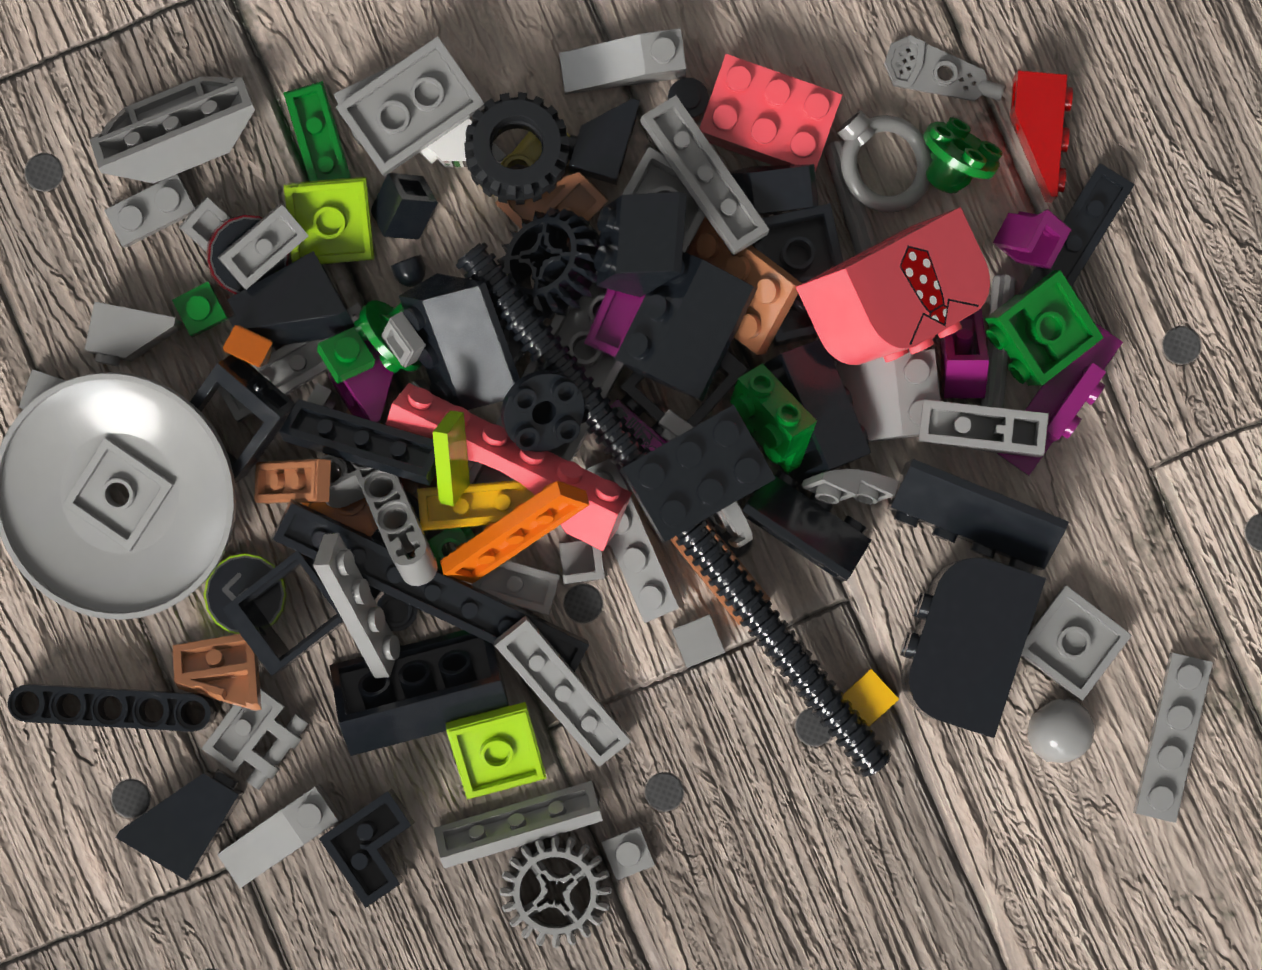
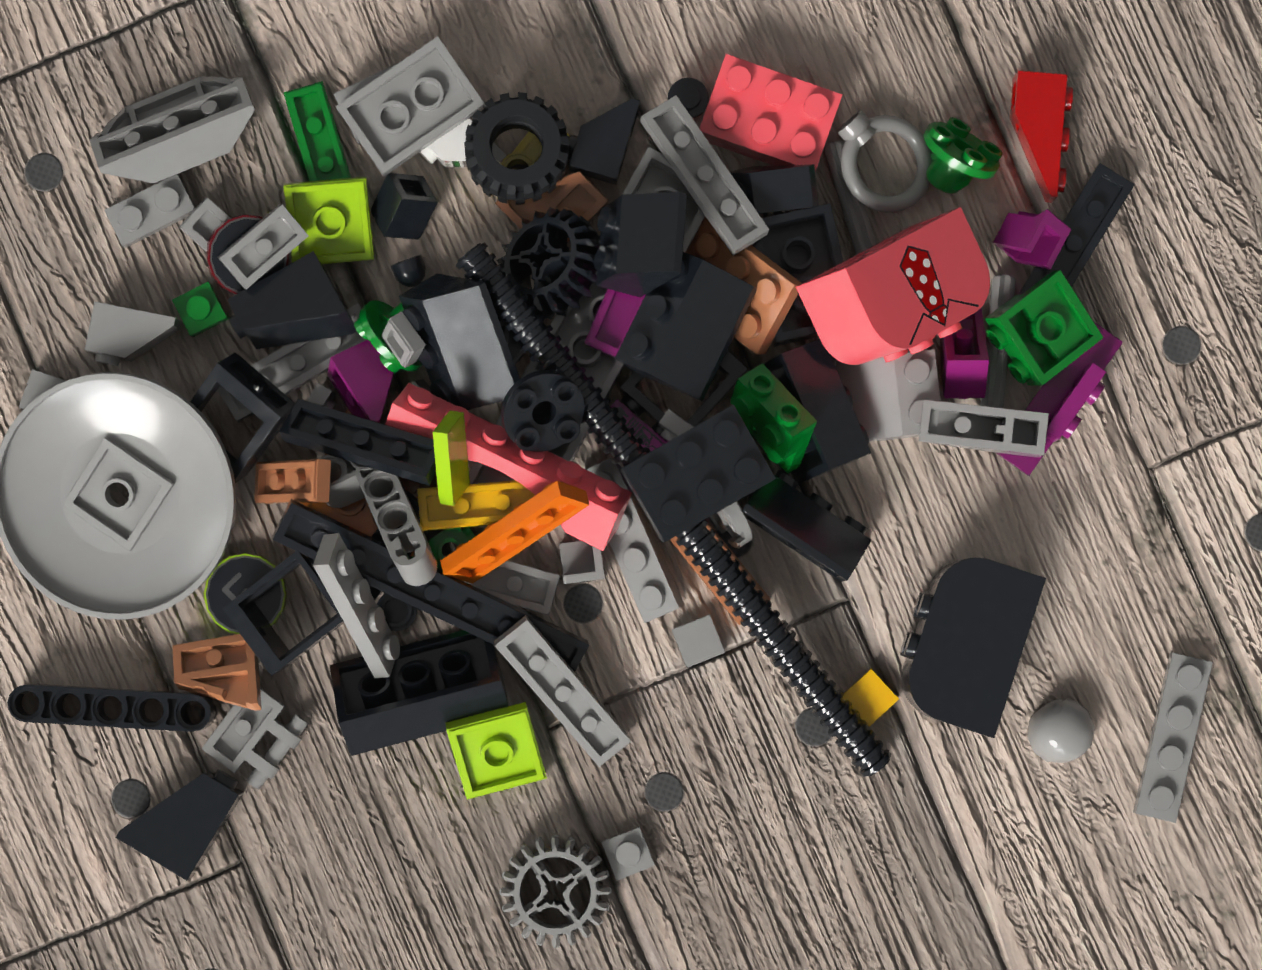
light grey slope [217,784,343,888] -> none
orange slope [223,325,273,367] -> none
green plate [317,327,375,384] -> none
black brick [319,789,415,908] -> none
light grey plate [434,781,603,869] -> none
light grey slope [559,28,686,94] -> none
light grey slope [801,469,899,505] -> none
light grey piece [884,35,1005,101] -> none
black slope [887,459,1069,573] -> none
light grey plate [1021,585,1132,701] -> none

